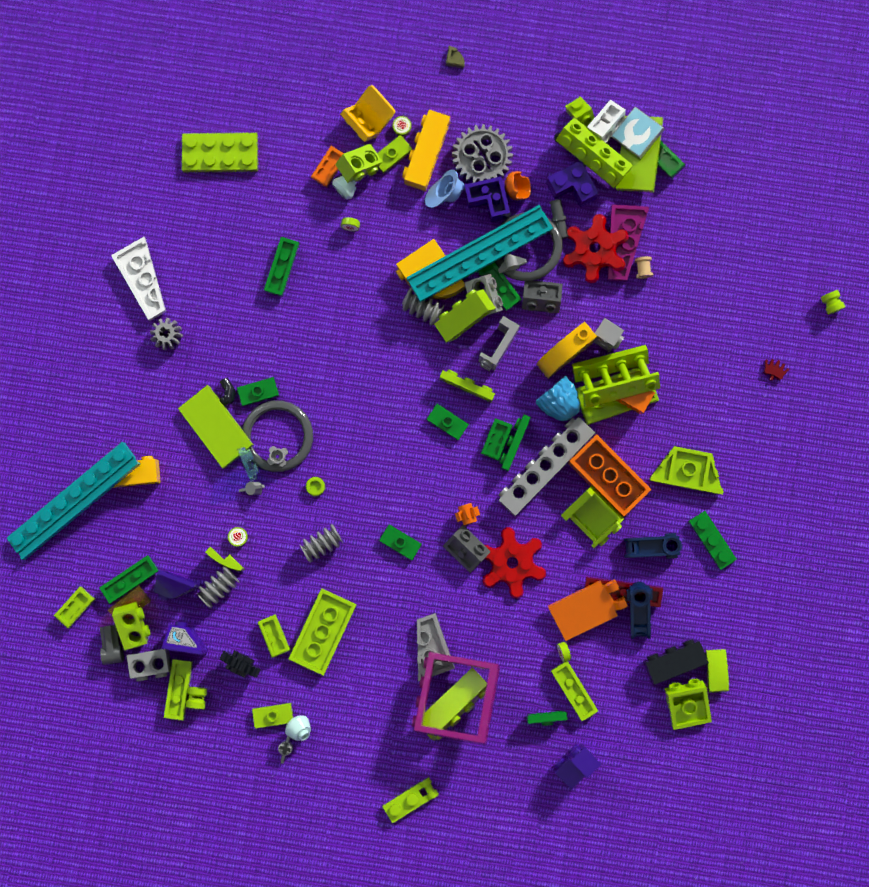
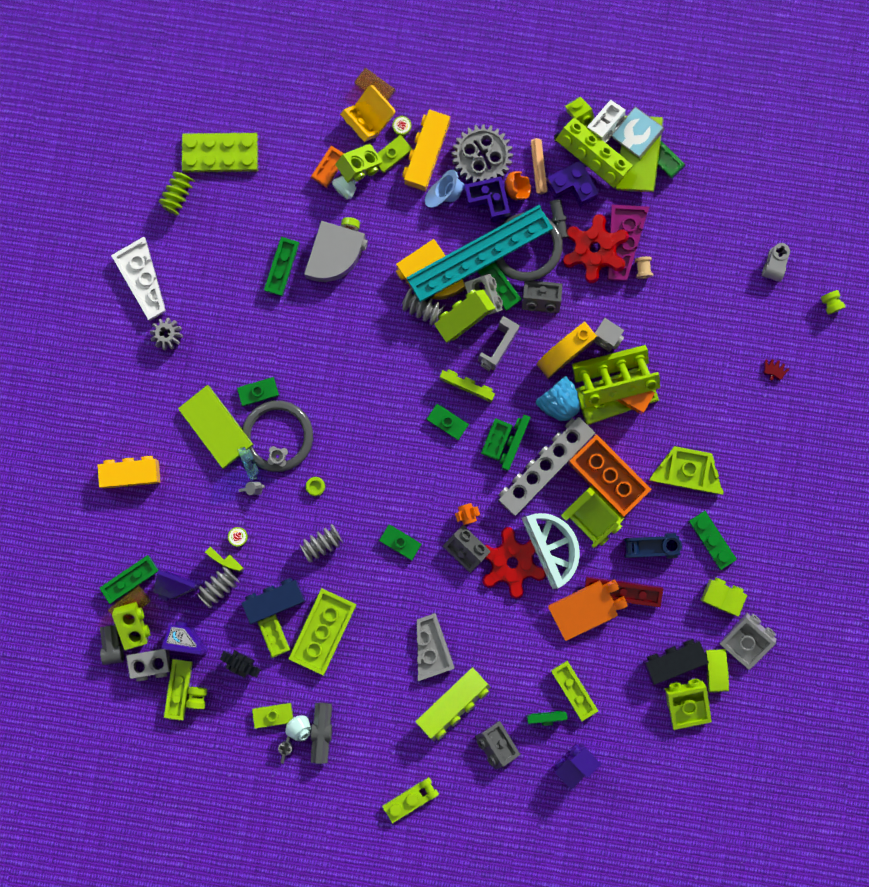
teal plate [7,442,141,560] -> none
lime plate [54,586,95,628] -> none
black arm [220,377,236,406] -> none
magenta window [412,652,500,745] -> none
olive tile [446,46,464,68] -> none
light grey piece [498,254,527,273] -> none
lime tile [557,642,571,662] -> none
dark blue piece [627,582,653,639] -> none
none -> lime piece [159,172,195,215]
none -> dark blue brick [241,578,306,624]
none -> light grey brick [304,221,368,282]
none -> dark grey piece [311,702,332,764]
none -> clear yellow plate [354,67,395,101]
none -> dark grey bracket [475,721,521,769]
none -> light aqua window [521,513,579,589]
none -> light nougat axle [531,138,547,194]
none -> lime brick [700,577,747,617]
none -> light grey plate [720,613,776,670]
none -> light grey piece [762,243,790,282]

